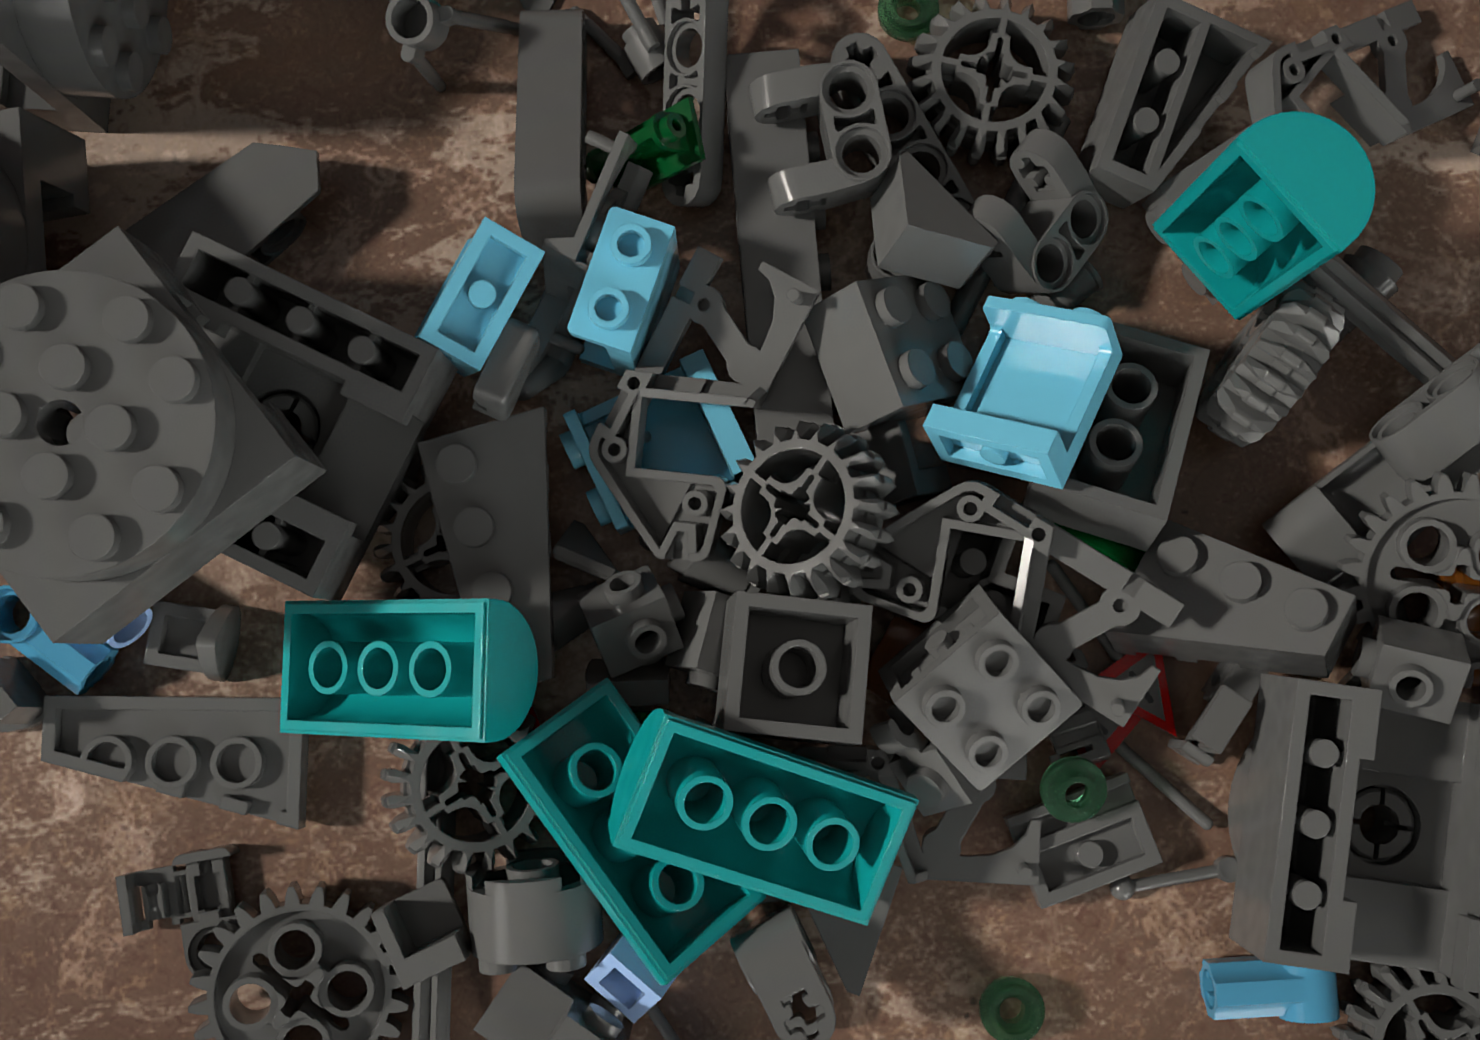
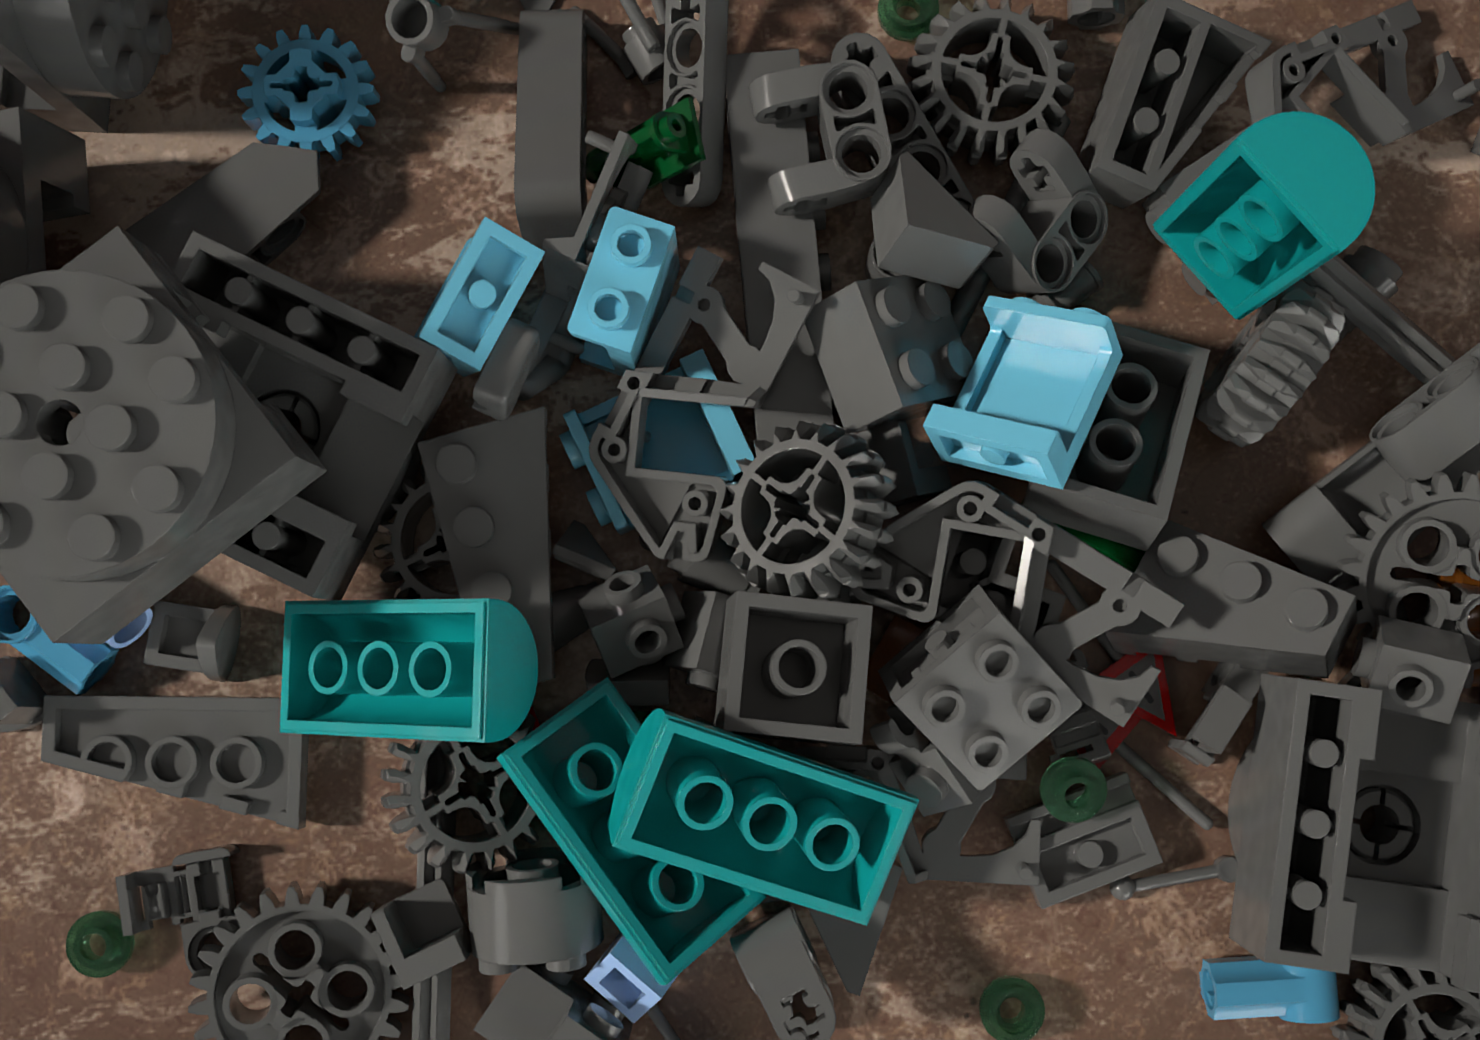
none -> clear green plate [66,910,135,978]
none -> dark azure gear [237,25,380,161]

